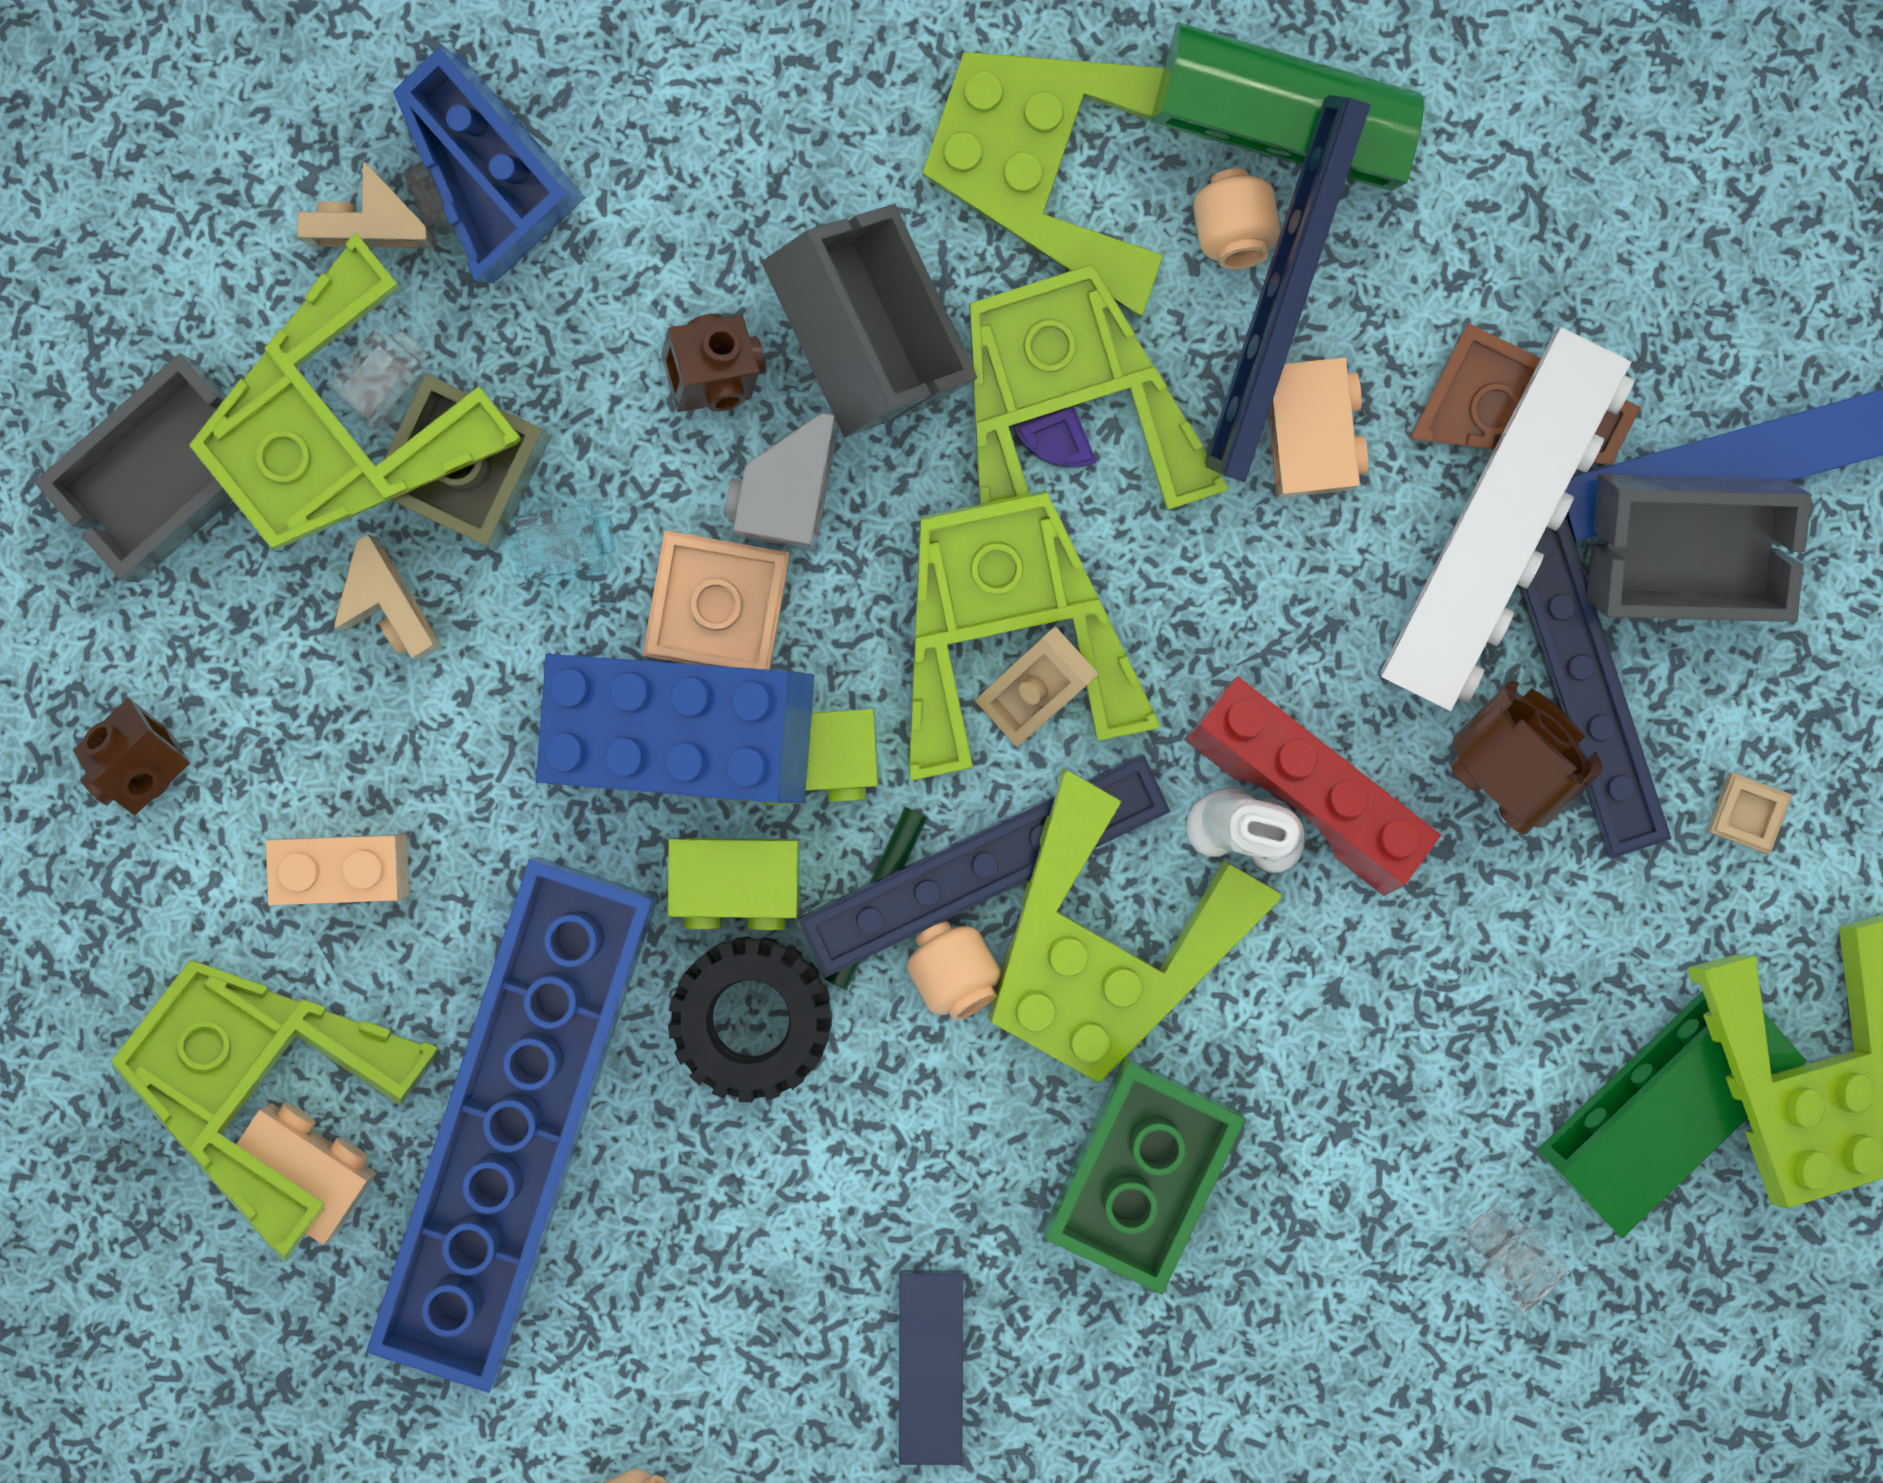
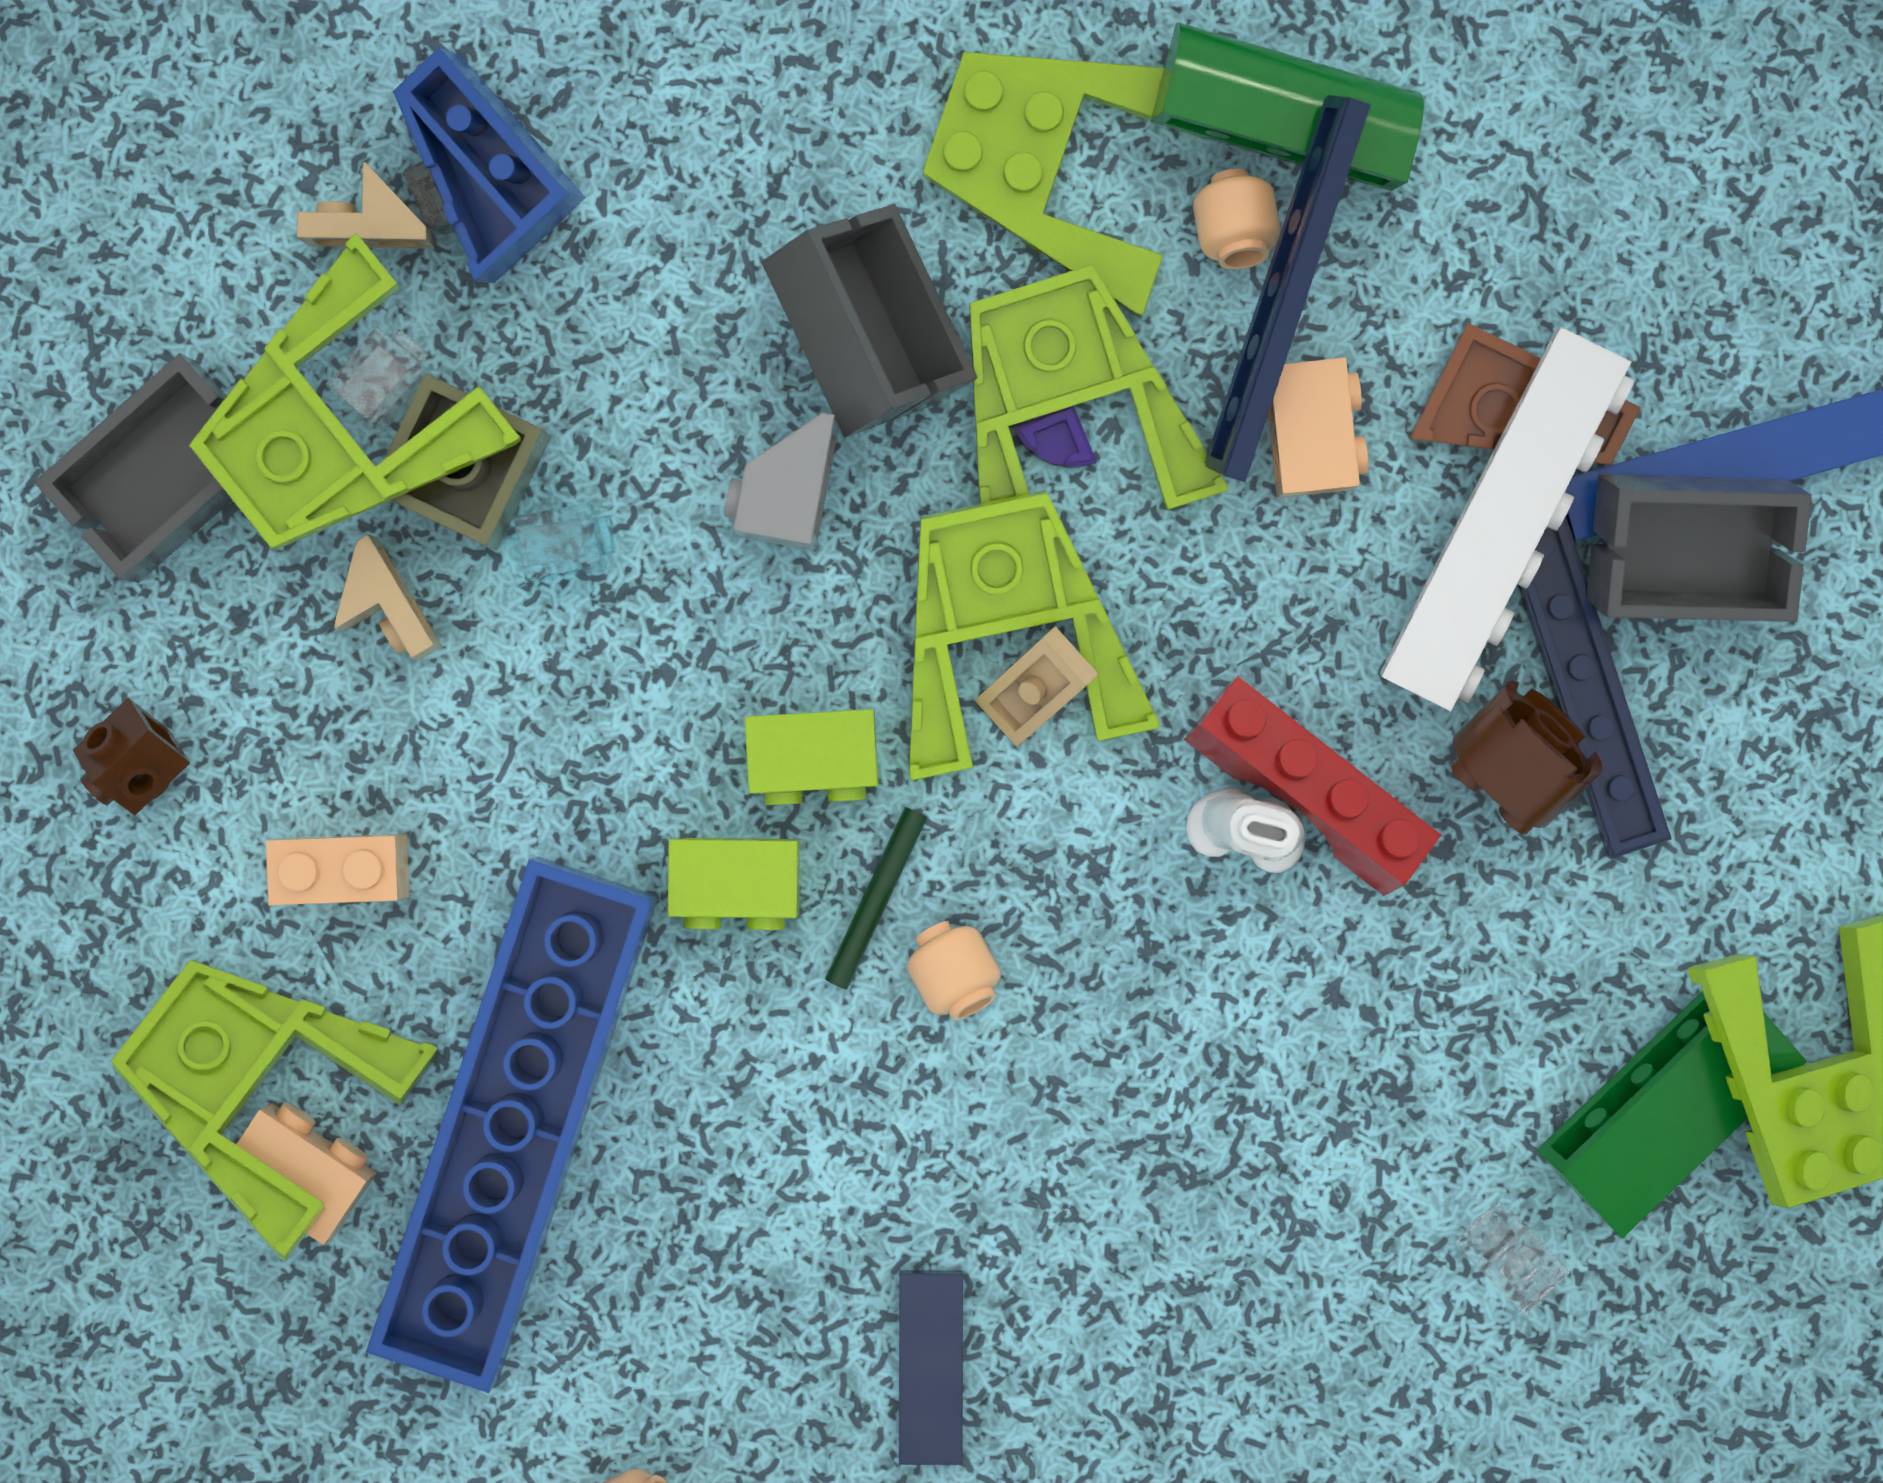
blue brick [536,654,815,803] -> none
light nougat tile [642,530,791,670] -> none
reddish brown brick [661,314,765,413] -> none
black tyre [668,936,832,1103] -> none
dark blue tile [798,754,1171,977] -> none
lime wing [988,767,1283,1083] -> none
green brick [1043,1057,1246,1295] -> none
tan tile [1706,772,1792,854] -> none

